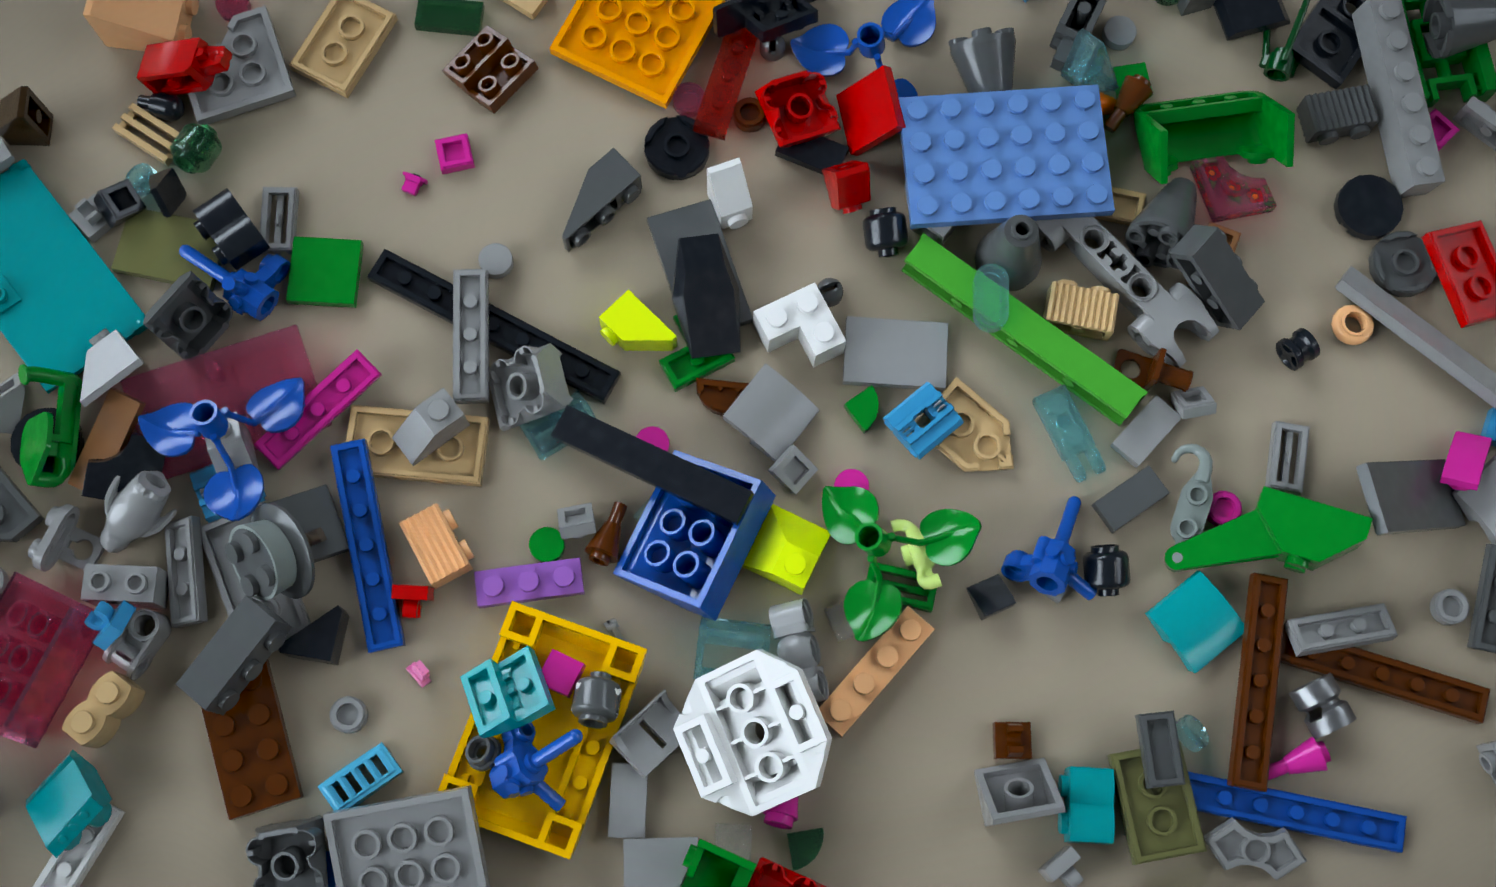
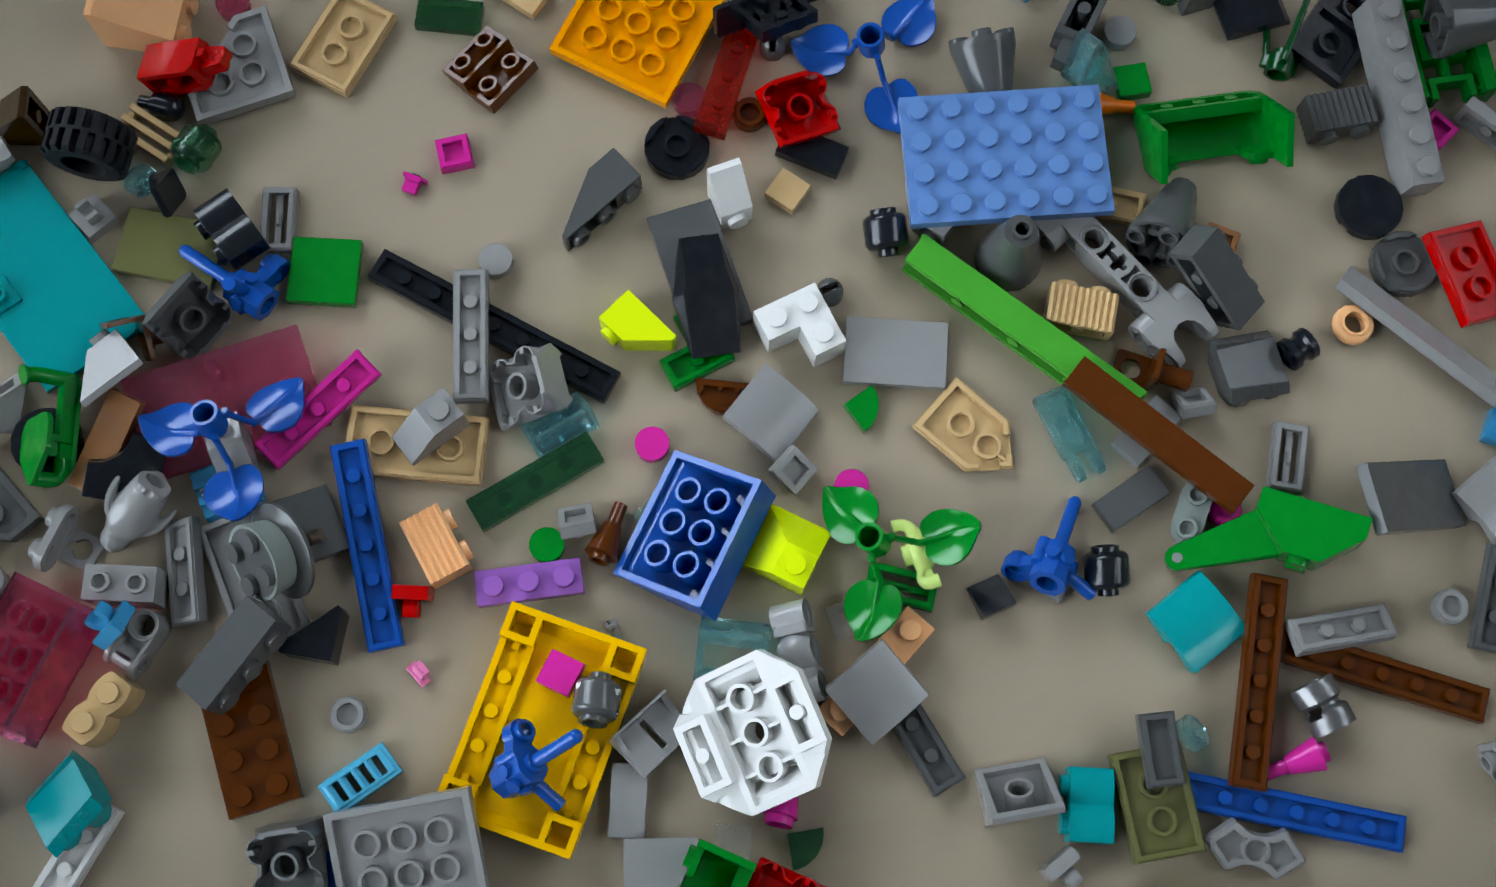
black slope [94,178,147,228] -> none
teal slope [460,645,556,738] -> none
dark grey plate [465,735,501,772] -> none
black tile [551,405,754,526] -> none
red slope [822,160,871,214] -> none
red tile [836,65,906,156] -> none
dark azure piece [883,382,964,460] -> none
clear light blue tile [973,263,1009,333] -> none
reddish brown tile [993,722,1032,760] -> none
reddish brown cone [1104,74,1153,133] -> none
clear pink tile [1189,156,1277,223] -> none
dark pink slope [1440,431,1492,491] -> none
none -> black tyre [39,106,138,181]
none -> bracket [99,314,164,362]
none -> clear green tile [466,431,605,532]
none -> tan tile [764,168,811,215]
none -> light grey slope [825,639,929,745]
none -> dark grey tile [893,703,965,797]
none -> reddish brown tile [1062,356,1255,514]
none -> dark grey slope [1207,330,1290,408]

